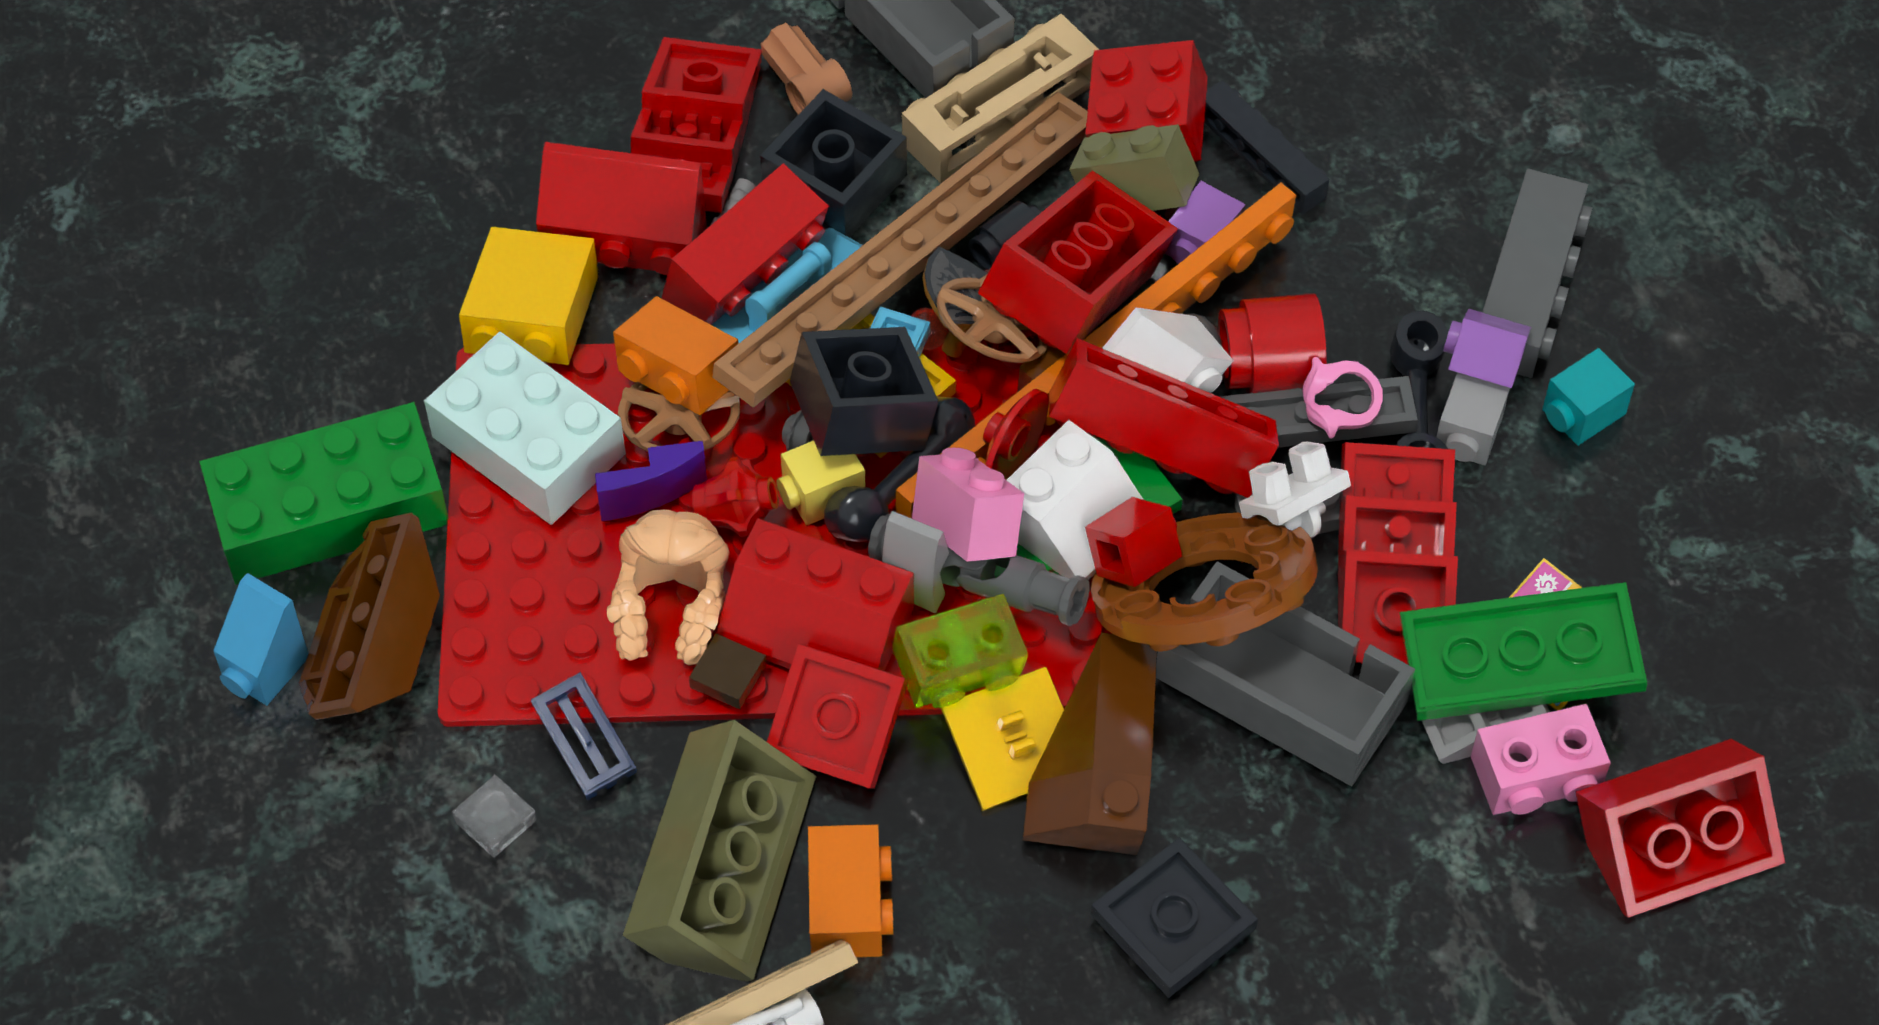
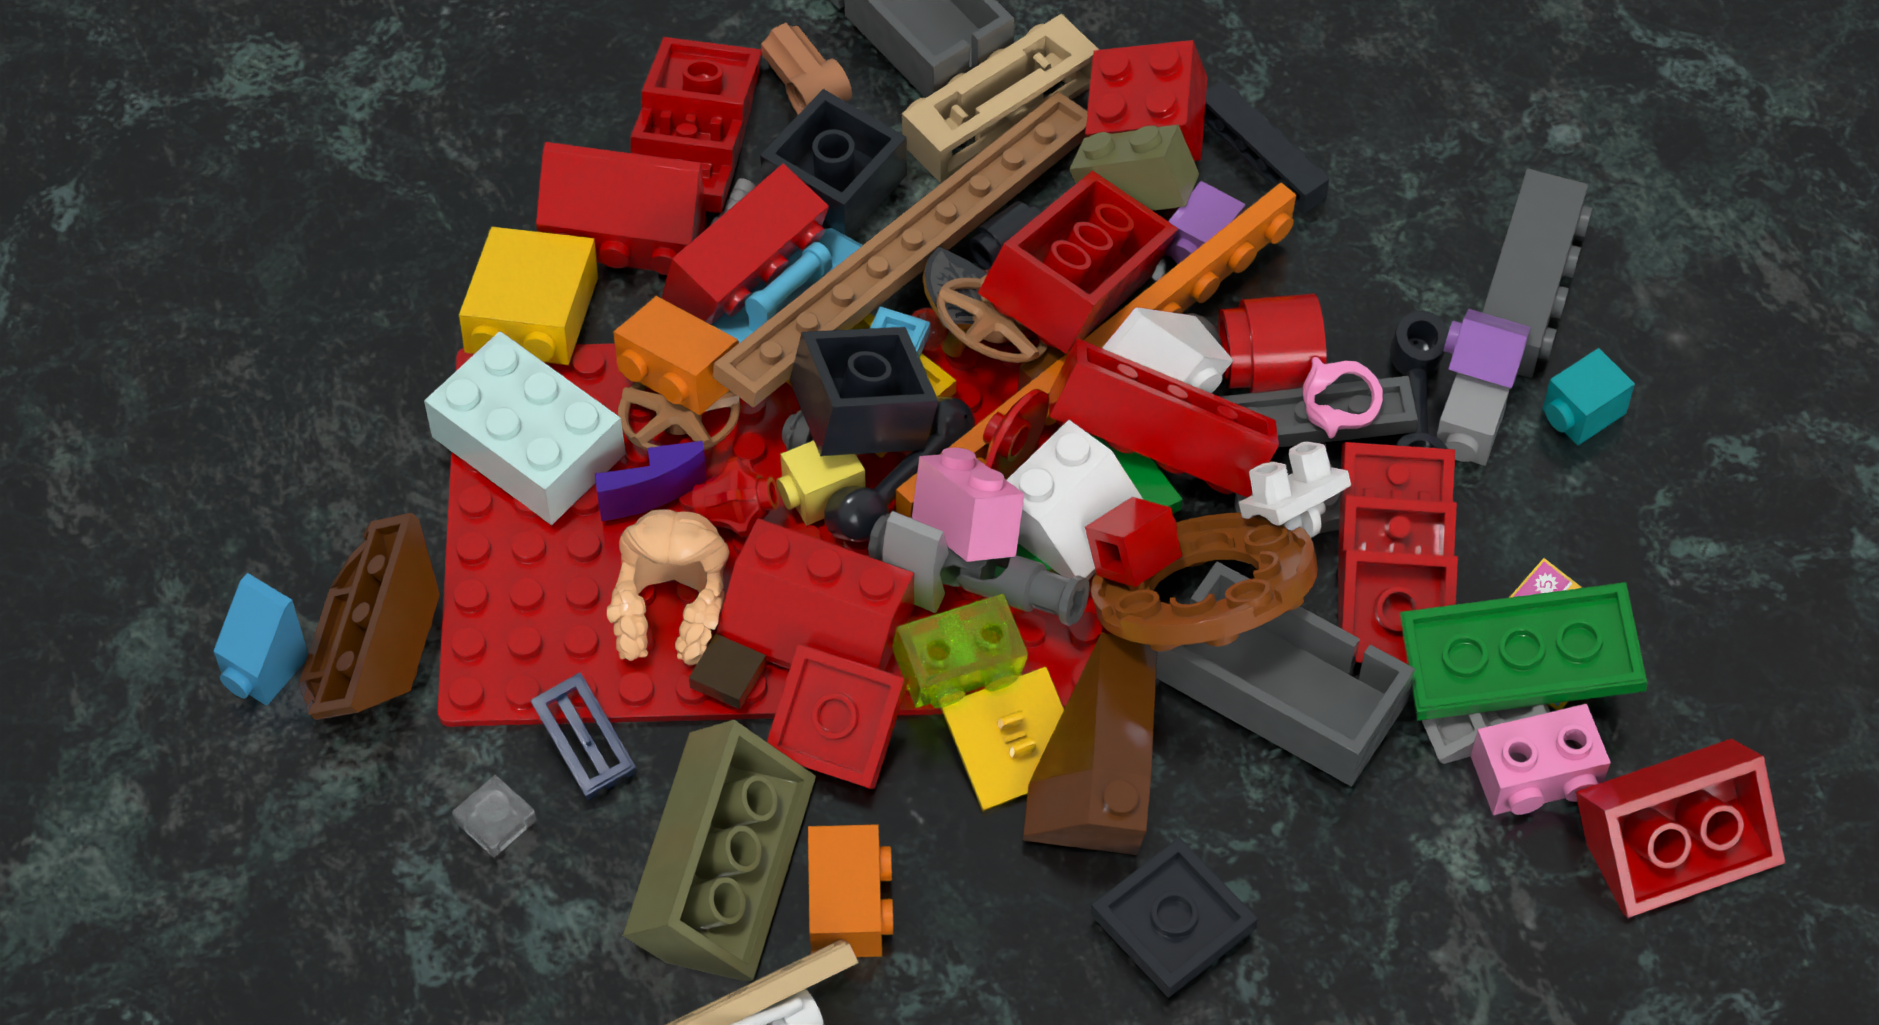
green brick [199,402,449,585] -> none

